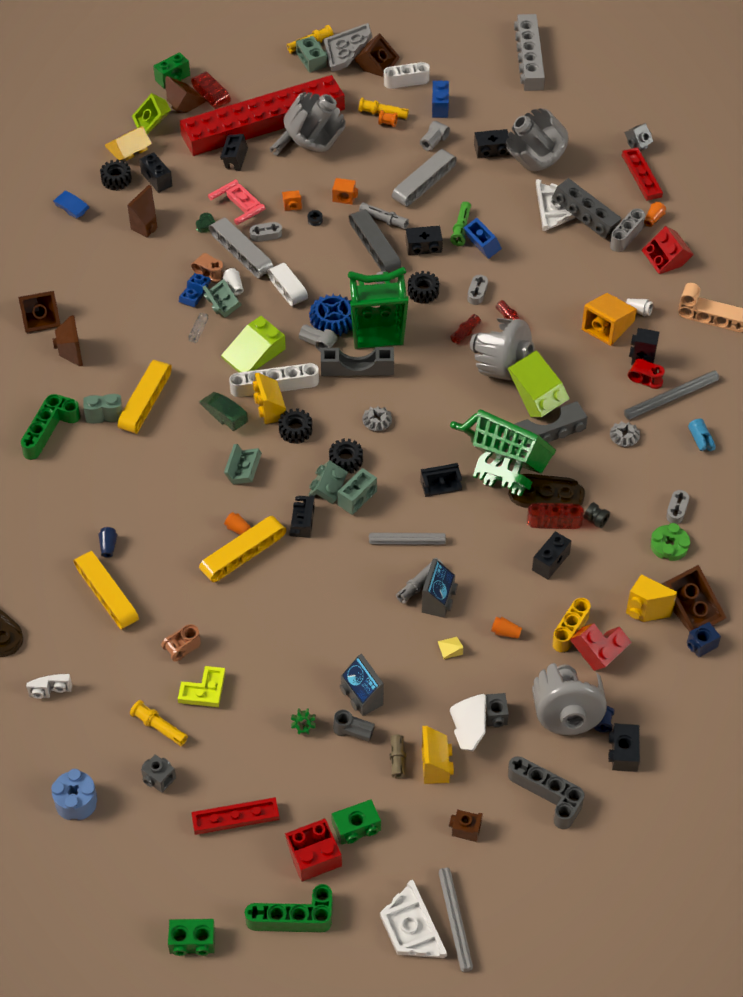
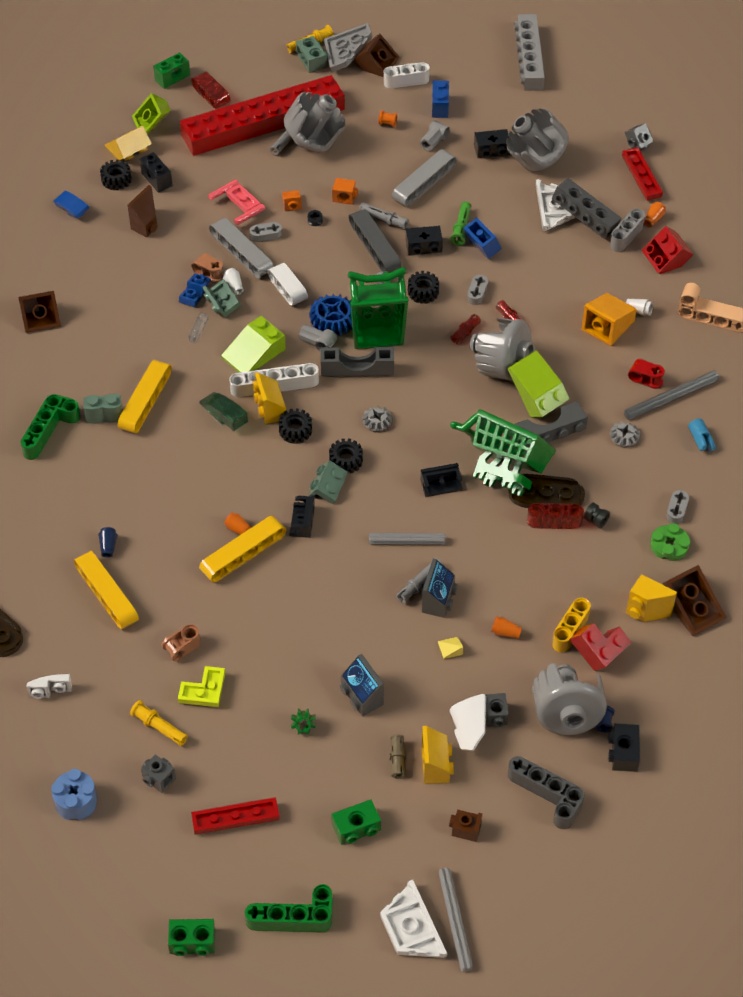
reddish brown slope [53,315,83,366] -> none
reddish brown slope [165,76,207,113] -> none
clear green tile [196,213,215,233] -> none
black hinge [220,134,248,171] -> none
sand green bracket [224,444,262,484] -> none
red slope [285,818,342,882] -> none
dark grey piece [333,709,375,742] -> none
sand green brick [337,468,377,515] -> none
yellow pin [358,97,409,120] -> none
black brick [532,531,572,580] -> none
black brick [629,328,660,365] -> none
dark blue brick [687,622,721,657] -> none

